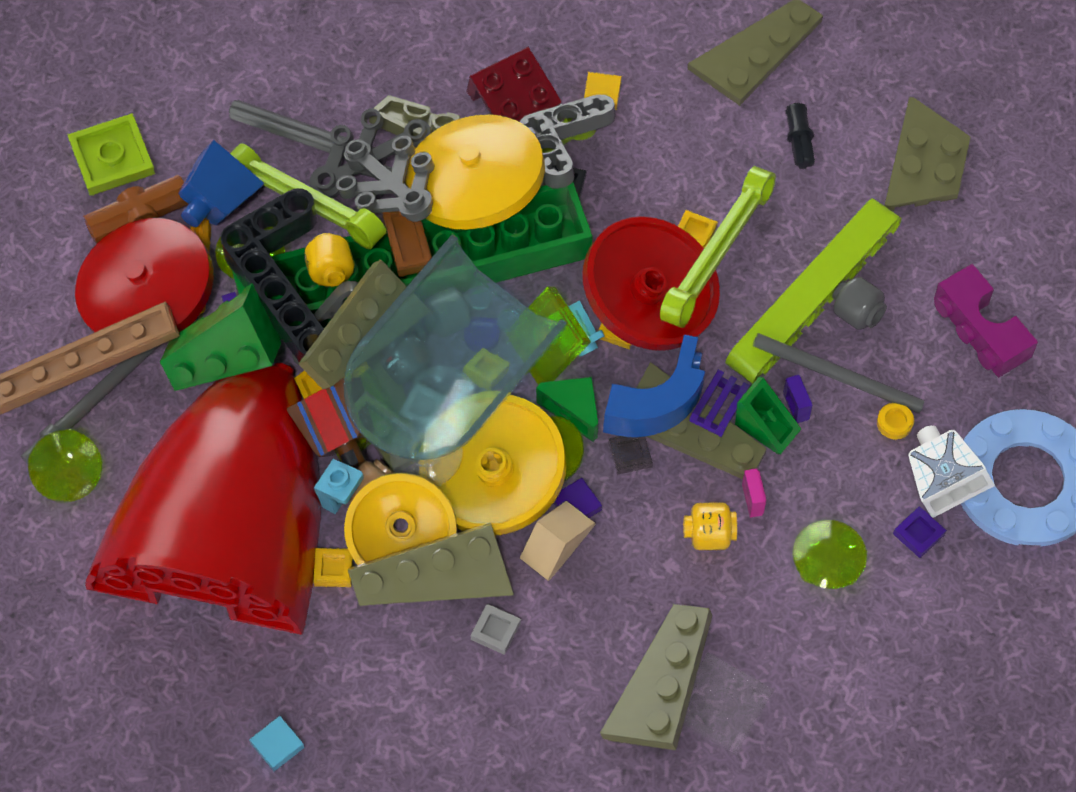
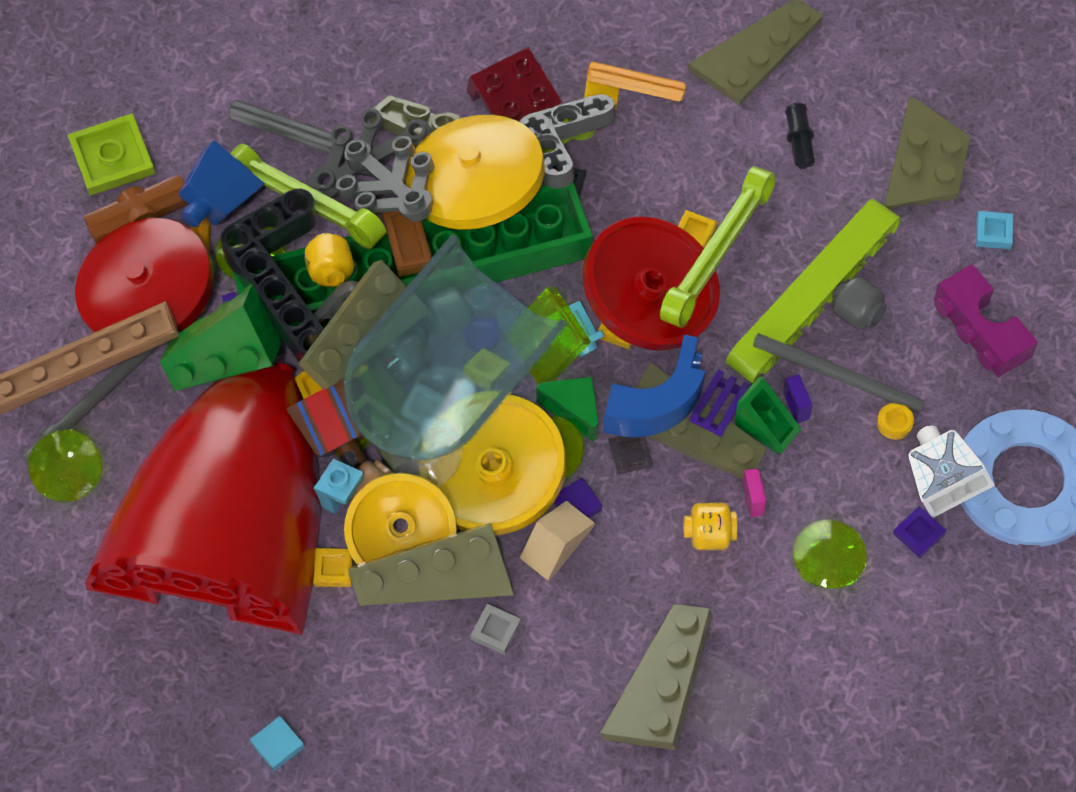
none -> light orange axle [587,61,685,101]
none -> medium azure tile [976,211,1013,249]

